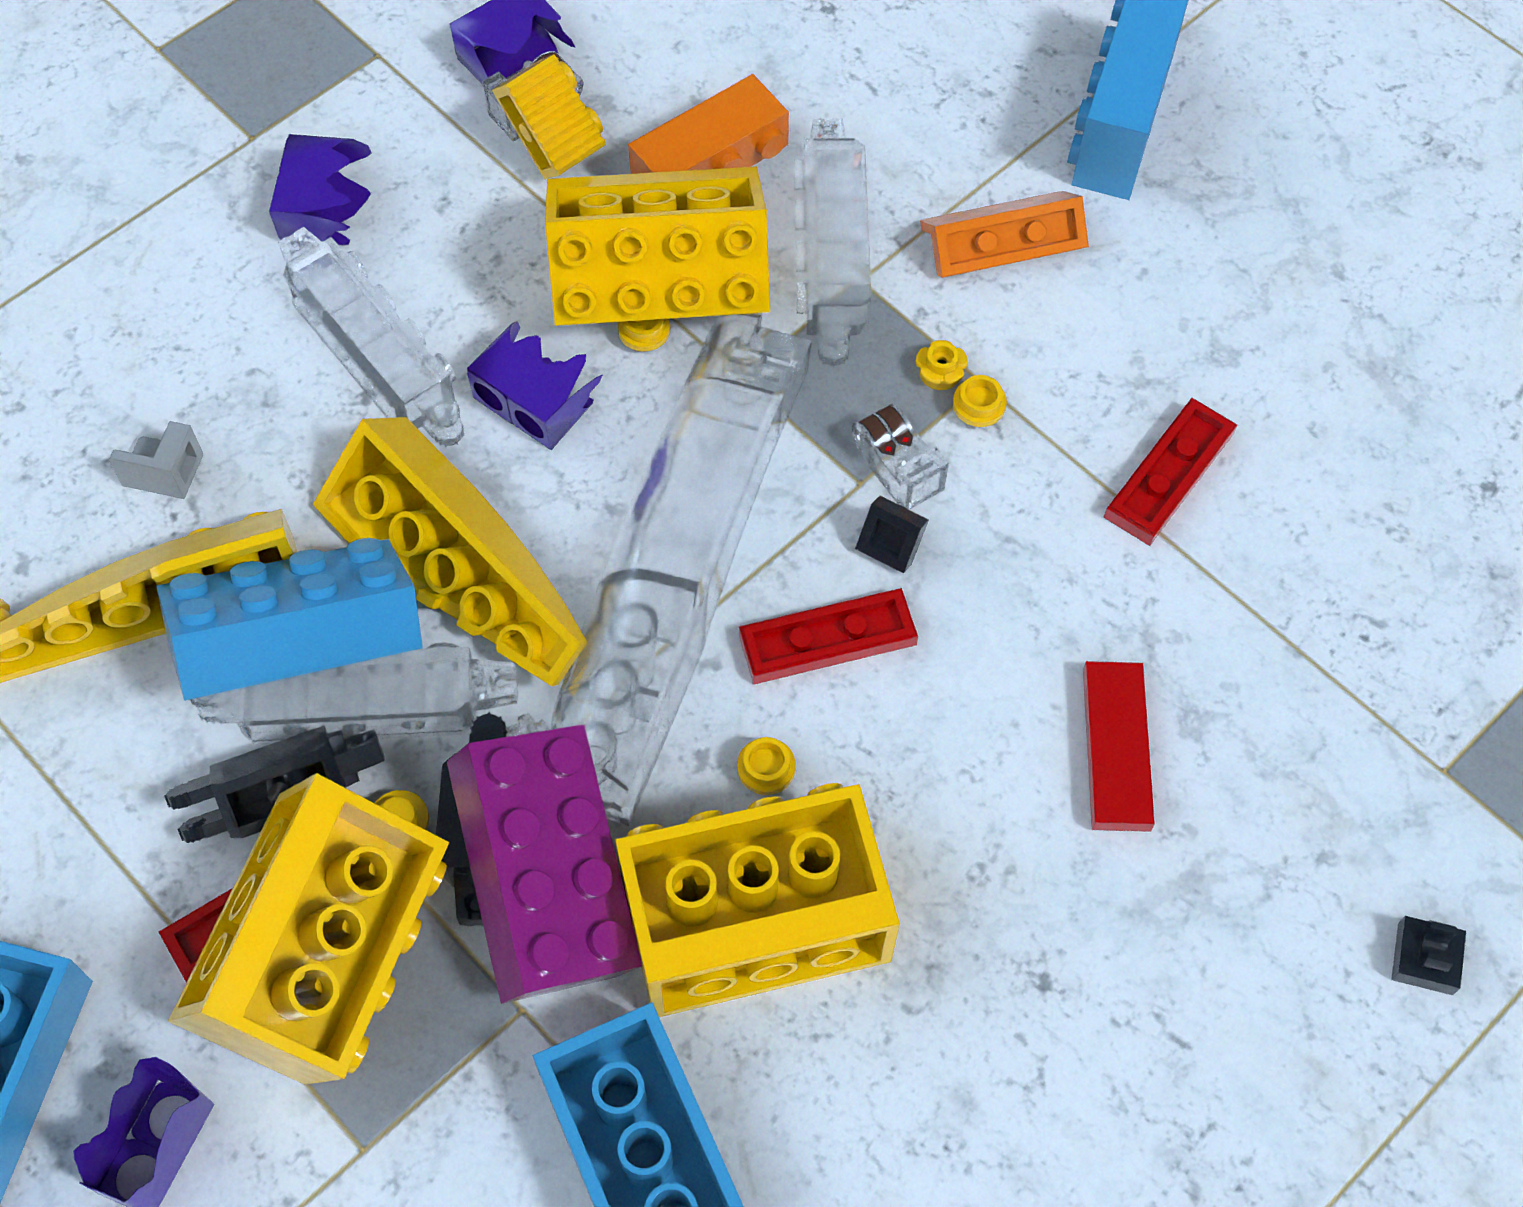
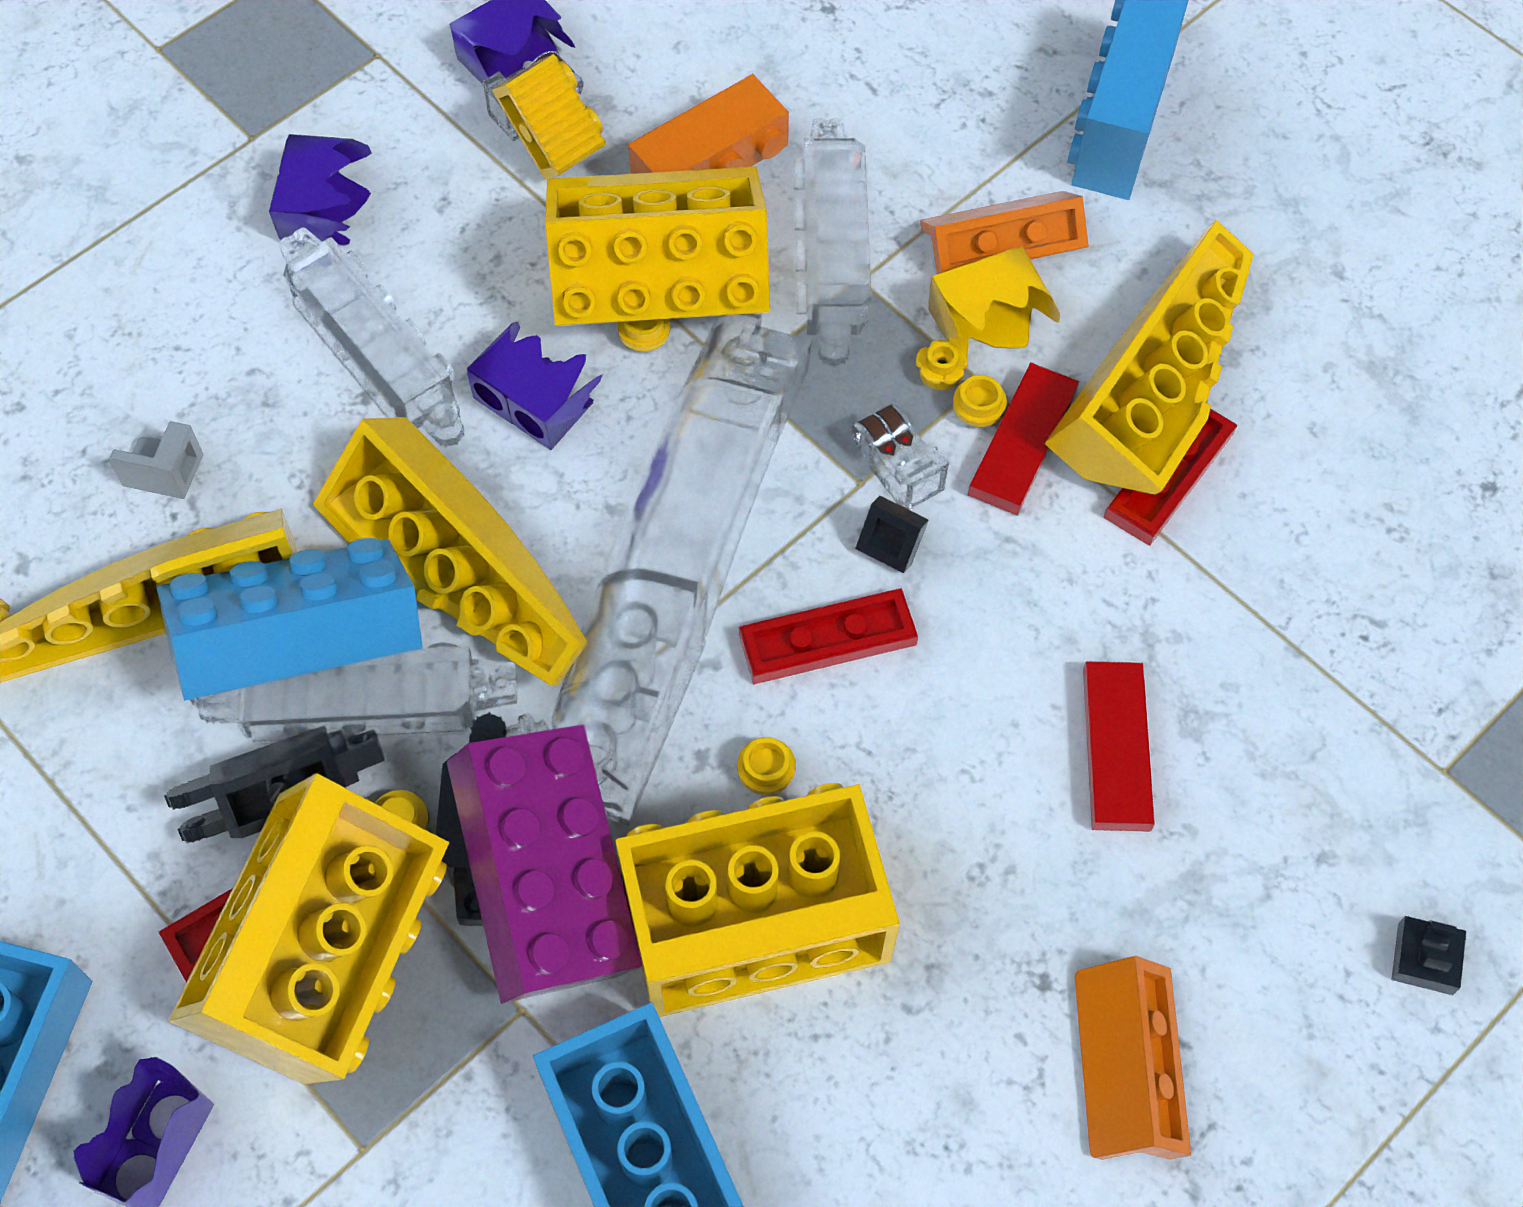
none -> yellow piece [928,246,1060,355]
none -> red tile [968,362,1080,516]
none -> yellow wedge [1044,220,1254,495]
none -> orange panel [1075,956,1191,1160]

